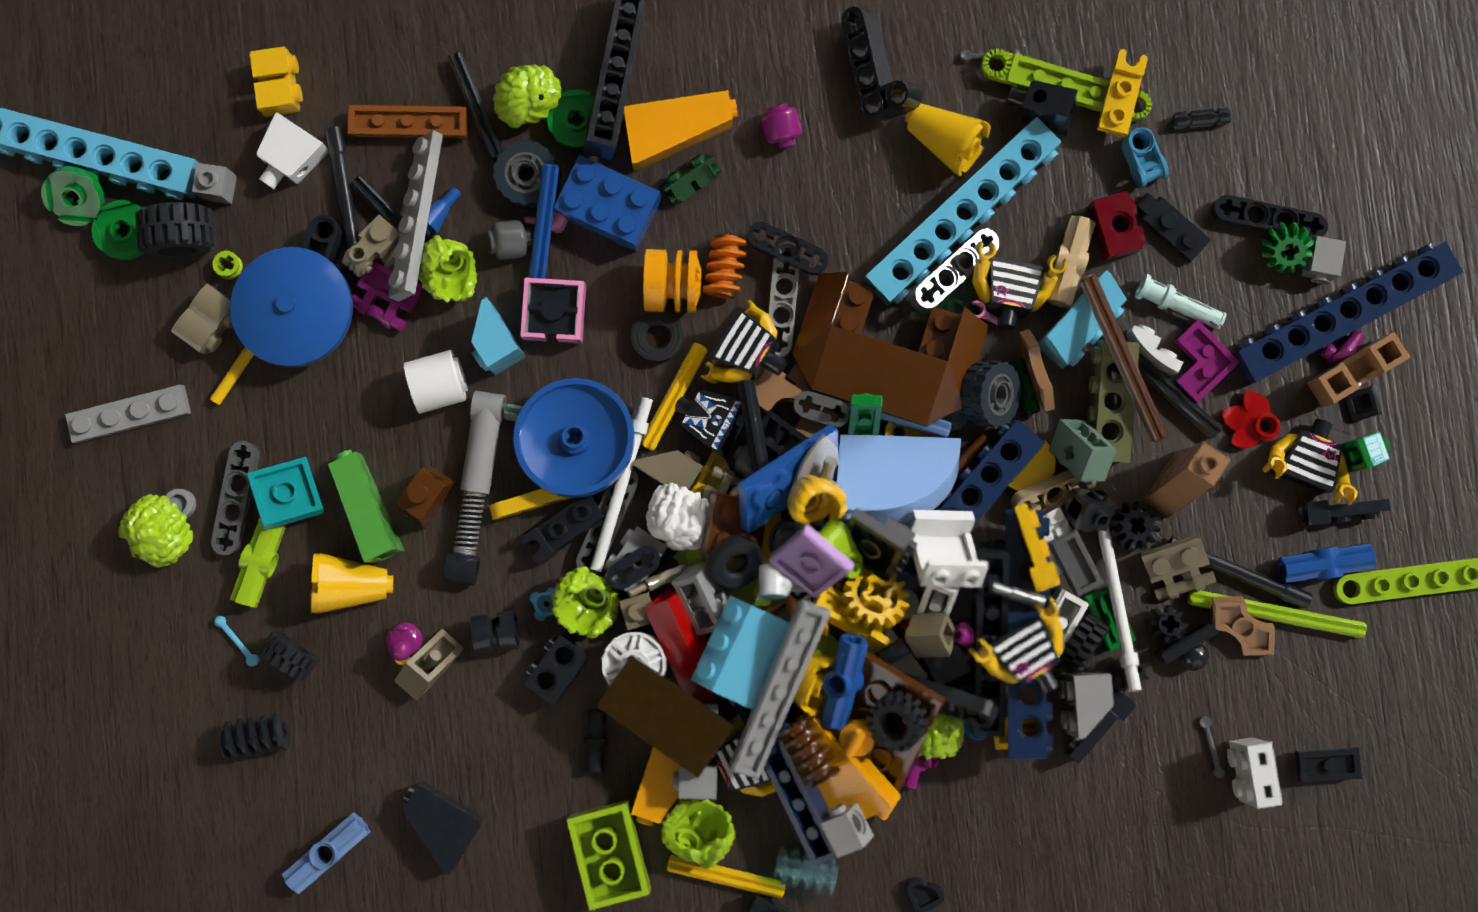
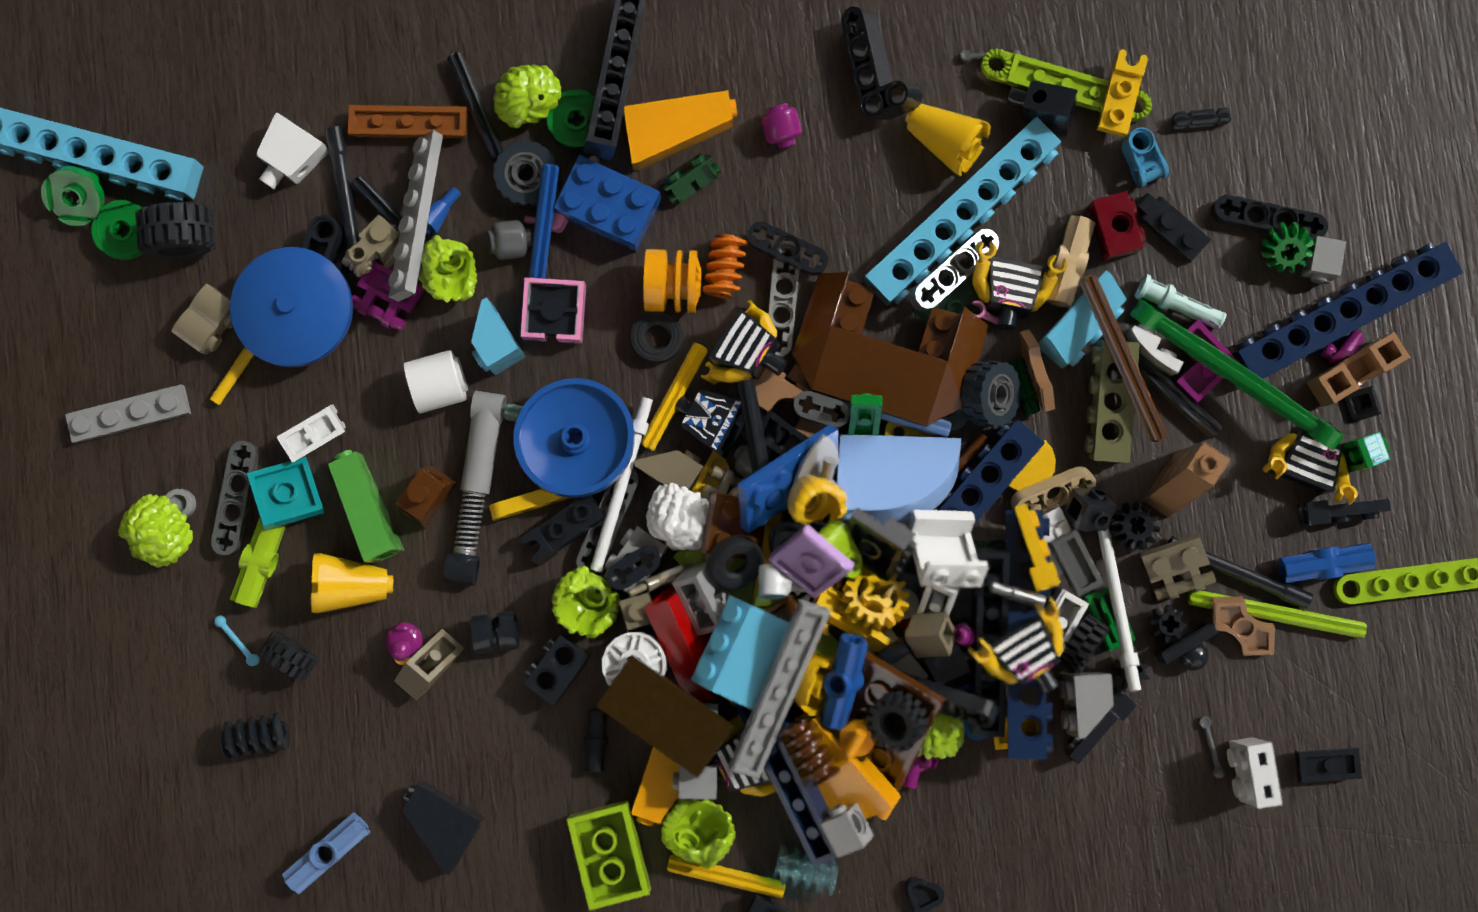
light grey brick [192,163,237,204] -> none
lime bush [212,251,243,280] -> none
yellow piece [250,46,303,117] -> none
dark azure plate [530,587,555,621] -> none
sand green brick [1049,419,1117,483] -> none
red plate [1221,389,1280,449] -> none
none -> white hinge [277,404,346,463]
none -> green piece [1130,299,1345,450]

